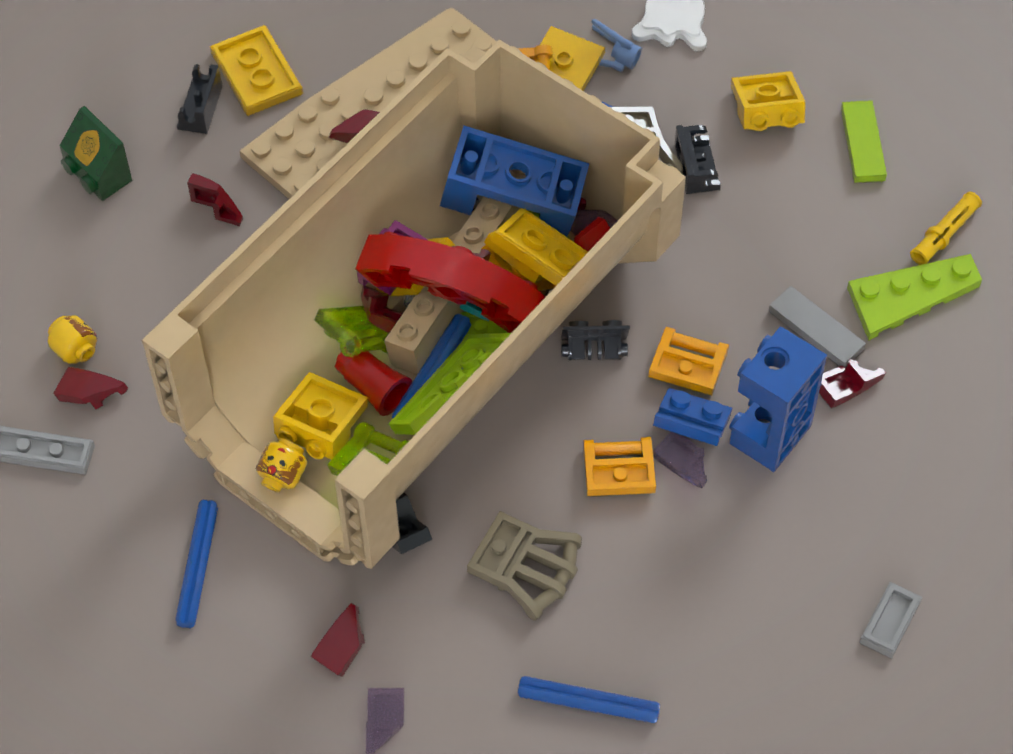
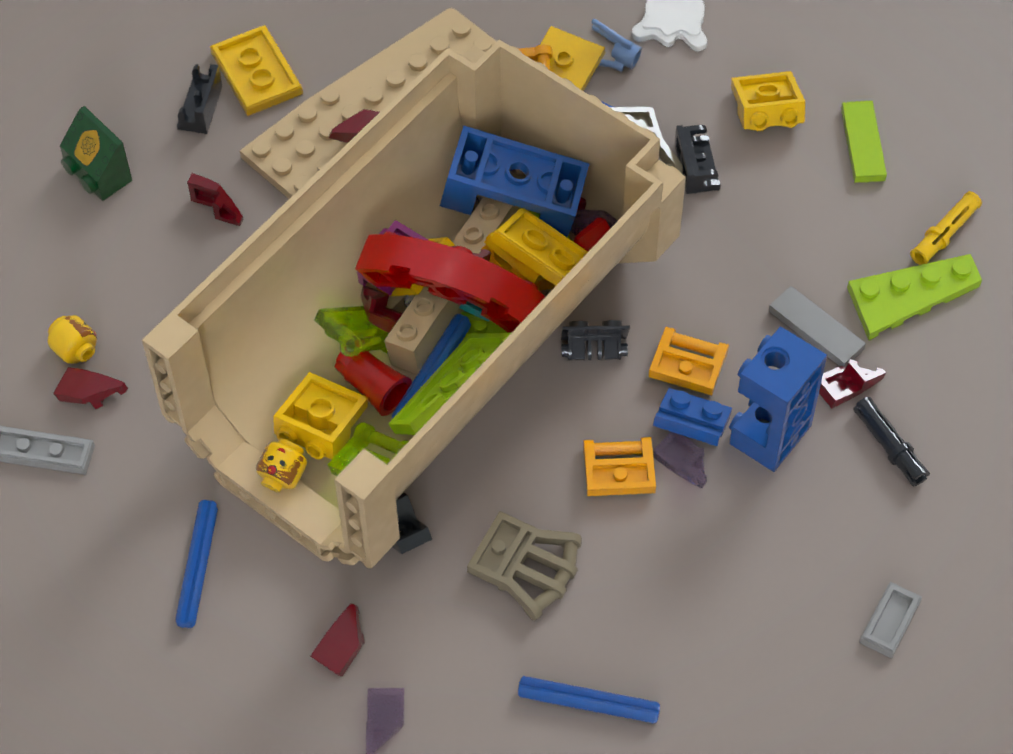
none -> black pin [853,397,930,486]

